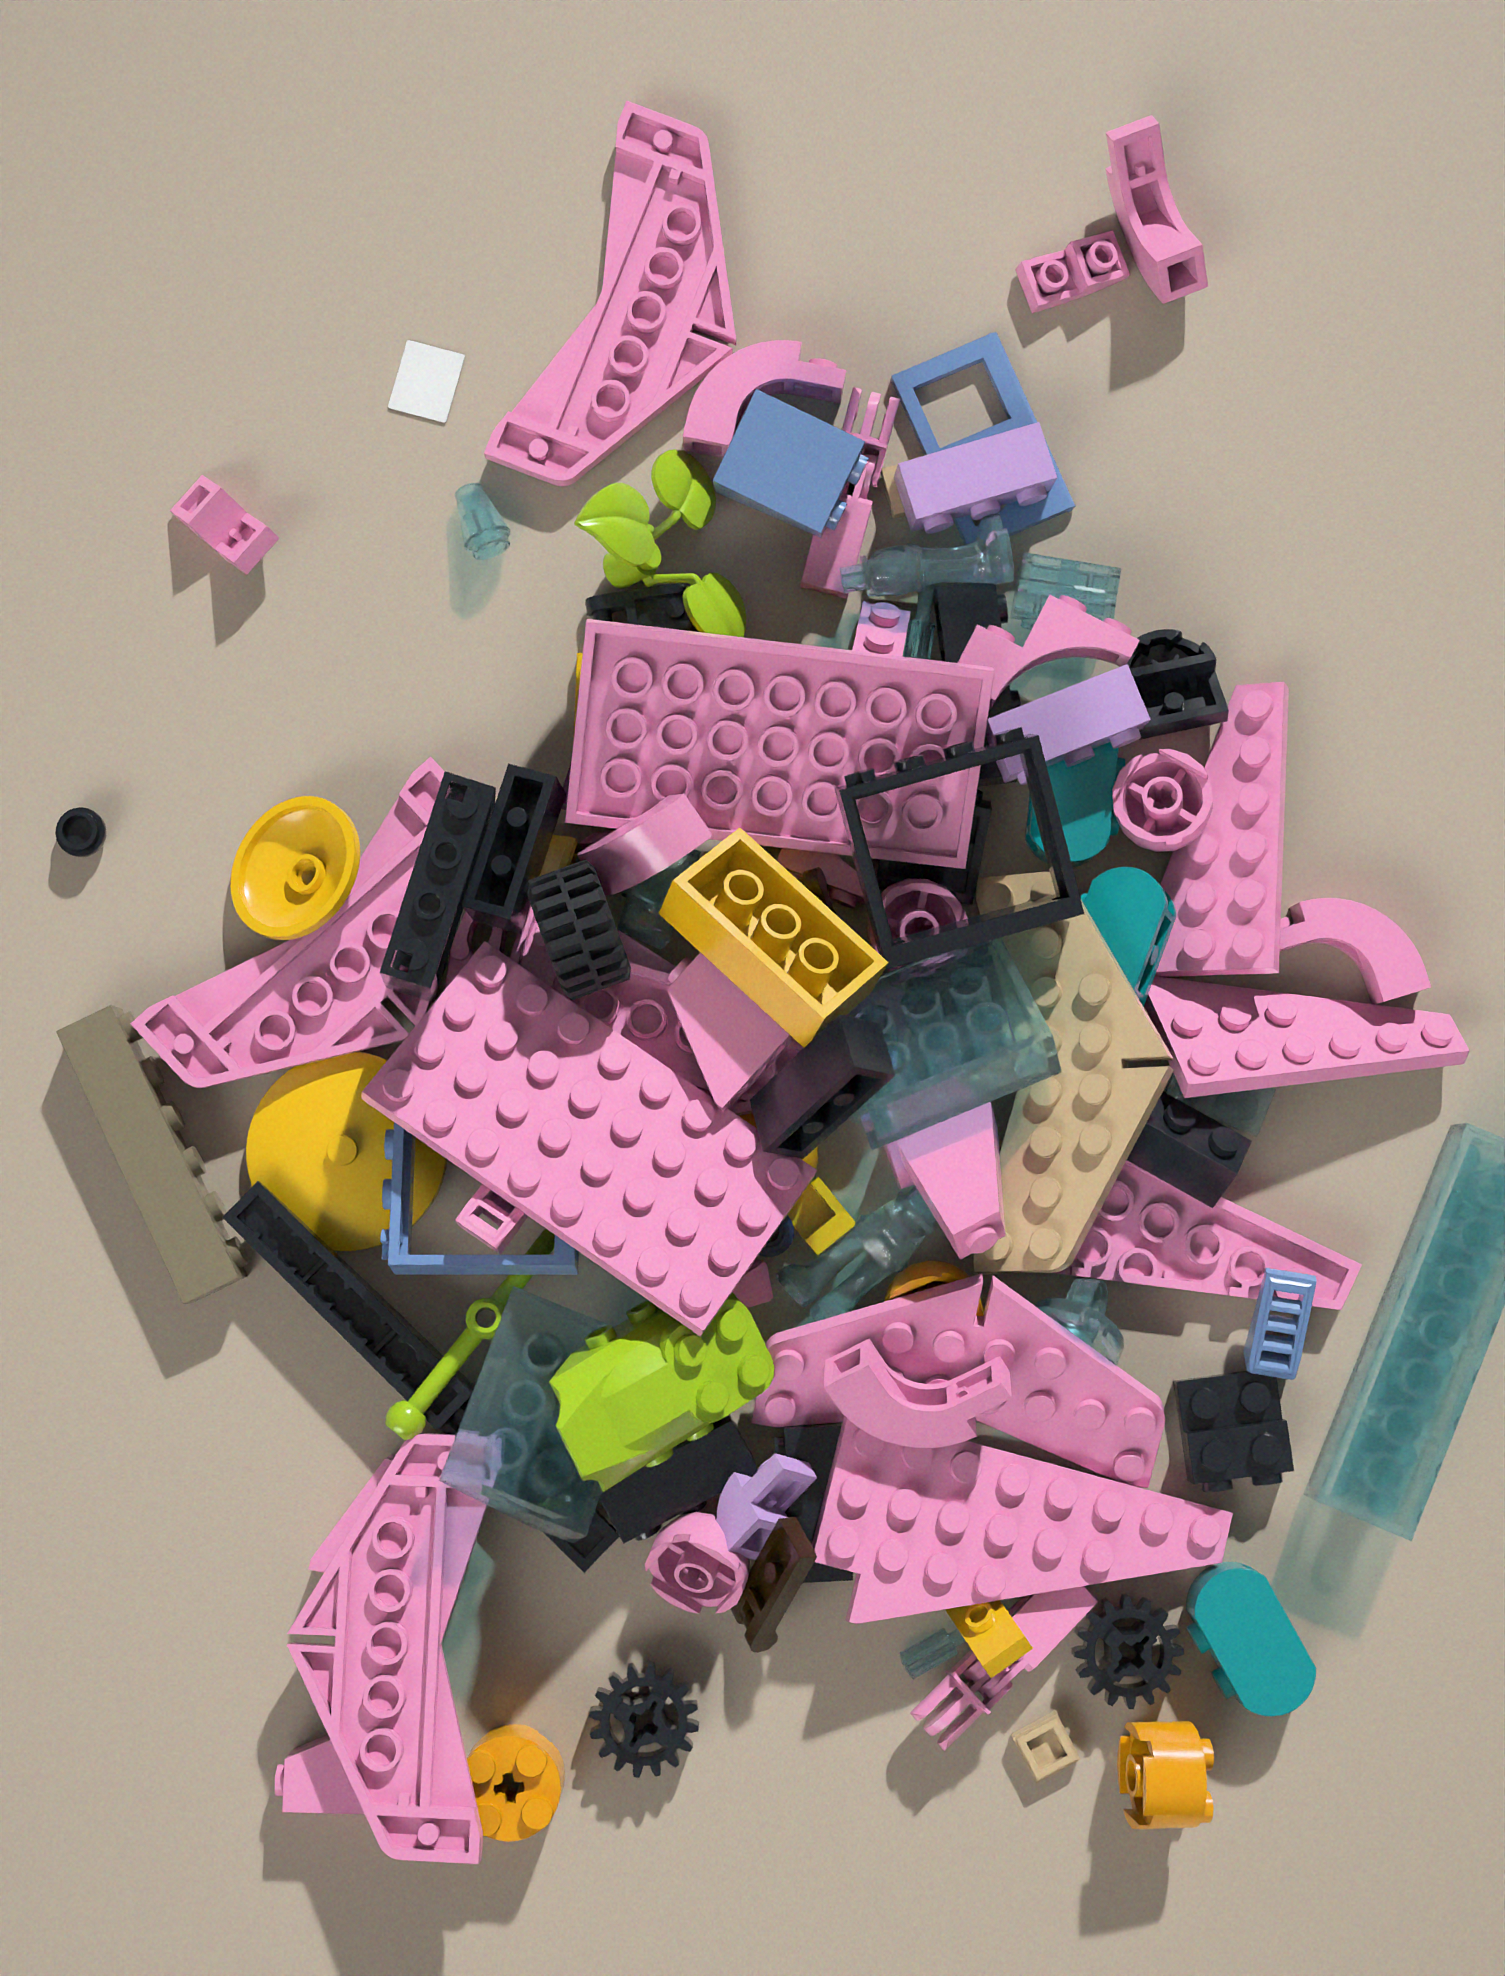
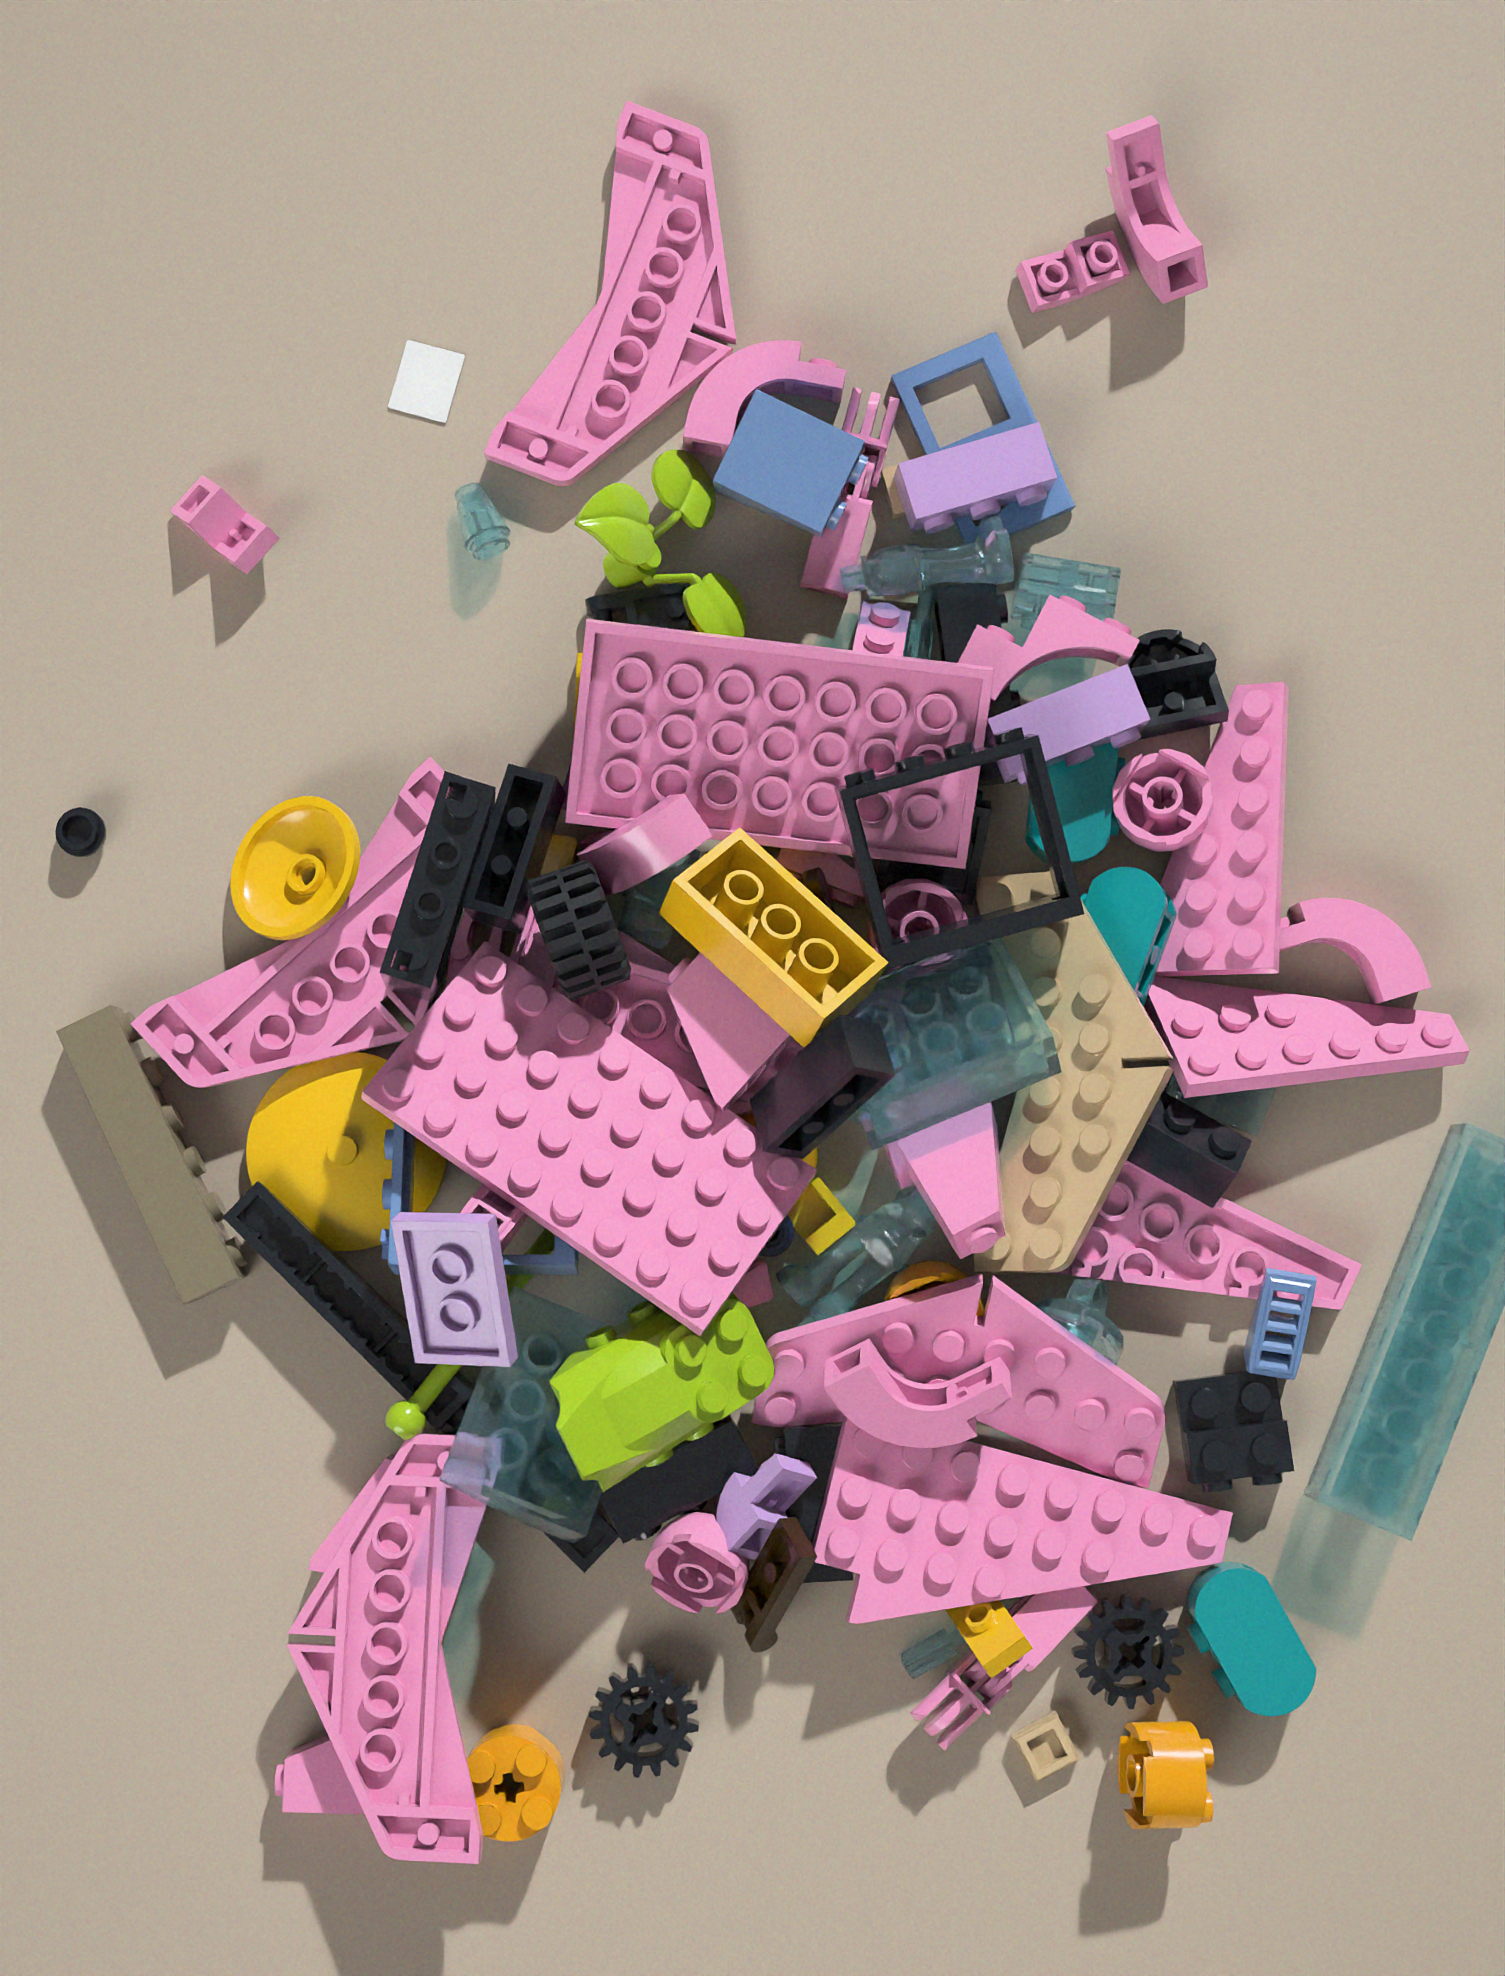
none -> lavender plate [391,1212,518,1367]

